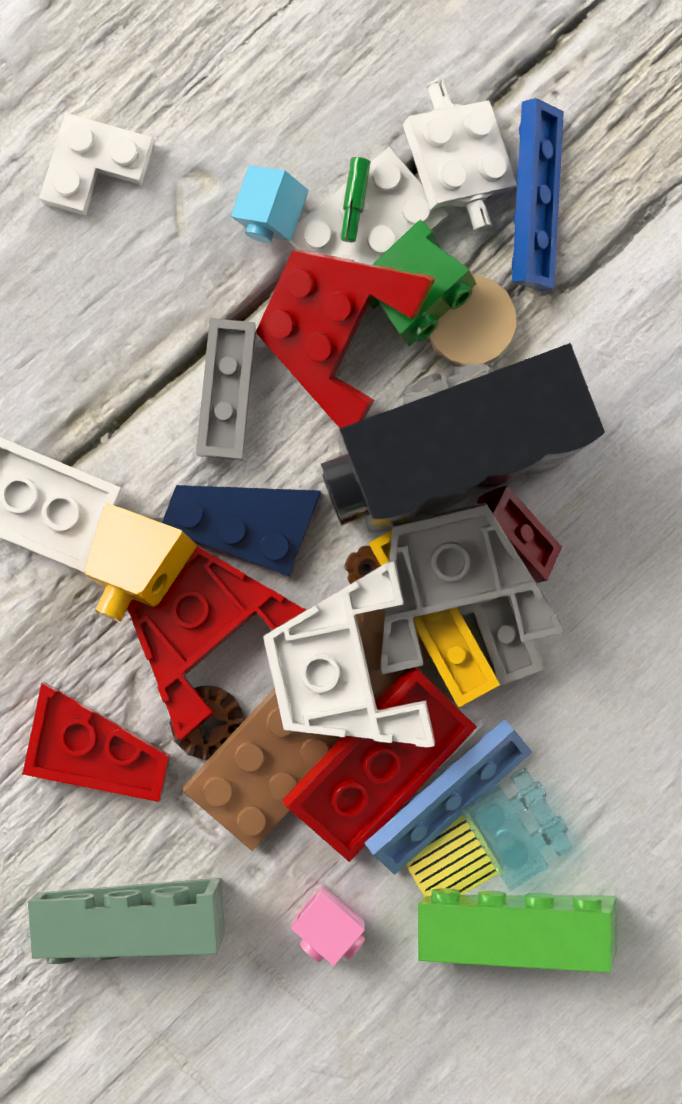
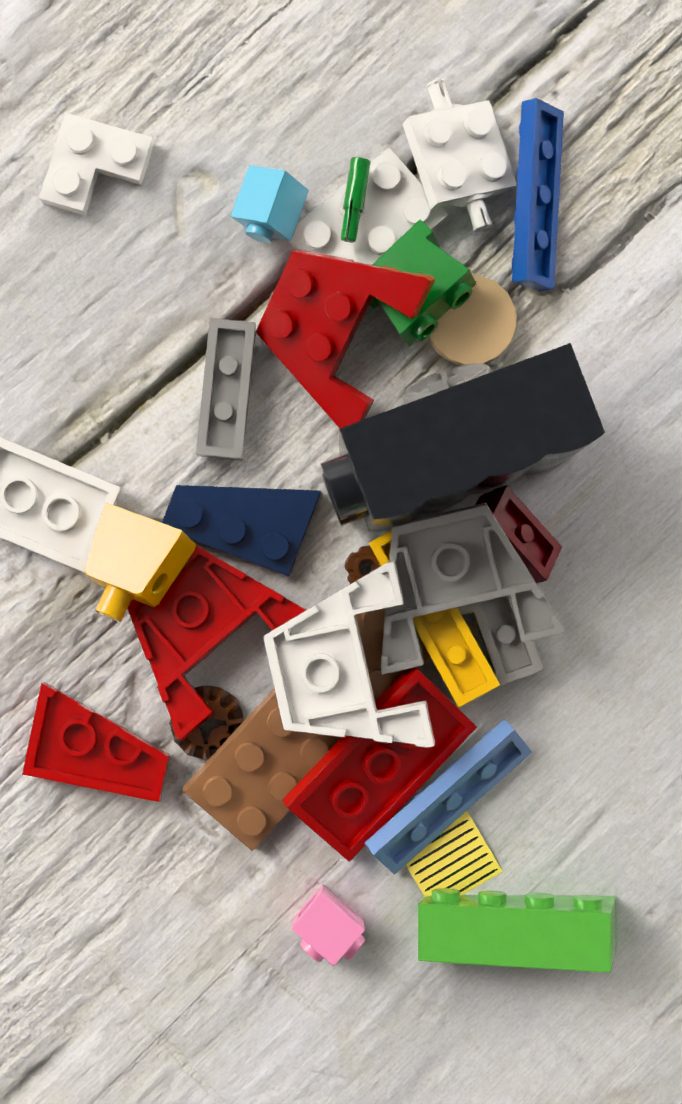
sand green wedge [28,878,225,964] -> none
clear light blue plate [459,768,573,891] -> none

